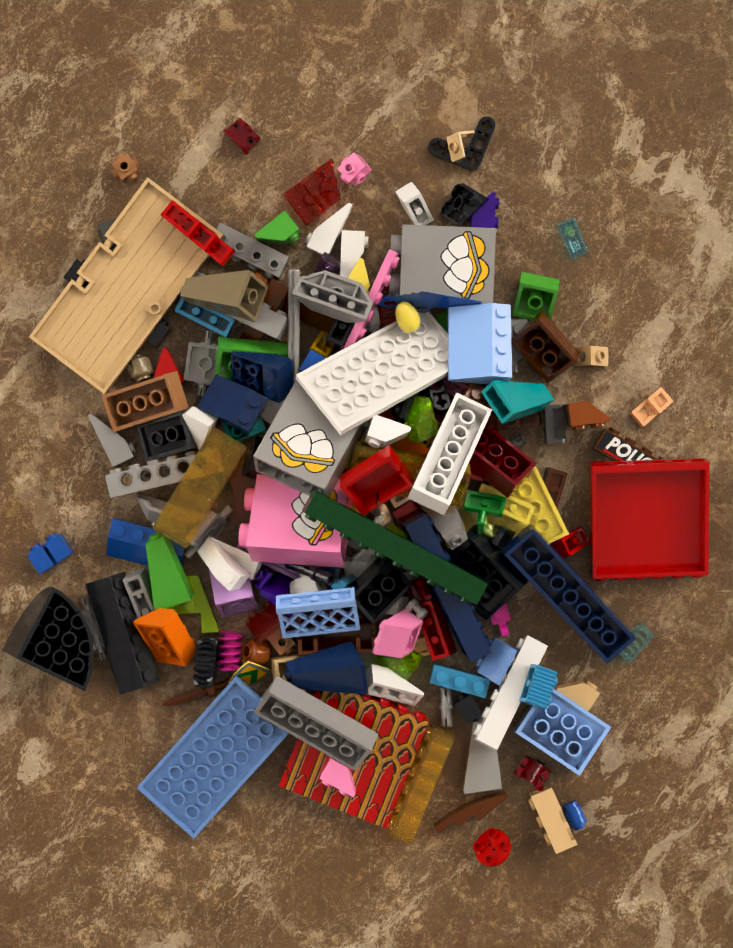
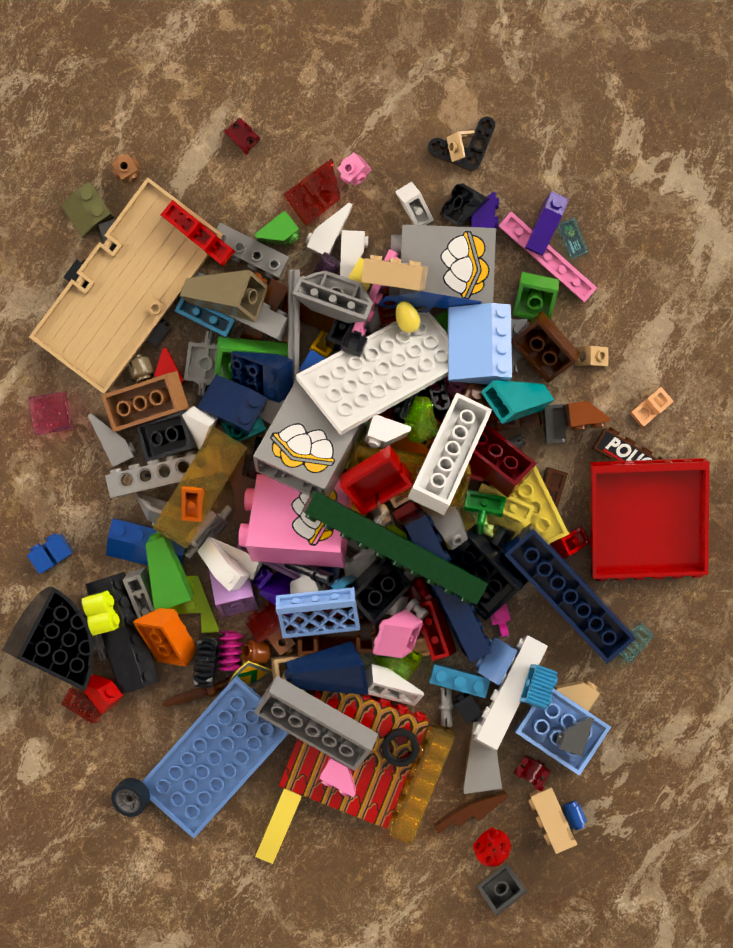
none -> clear pink slope [28,391,74,436]
none -> olive slope [61,182,114,238]
none -> clear red slope [61,688,102,724]
none -> neon yellow brick [82,591,120,636]
none -> red slope [84,674,123,714]
none -> black wheel [111,778,150,817]
none -> orange slope [182,486,204,522]
none -> light yellow slope [255,788,302,864]
none -> black tile [342,330,368,357]
none -> tan wedge [361,255,428,291]
none -> black tyre [382,728,419,767]
none -> dark grey slope [477,863,527,916]
none -> bright pink plate [498,212,597,303]
none -> dark purple slope [525,191,569,256]
none -> dark grey slope [556,716,594,756]

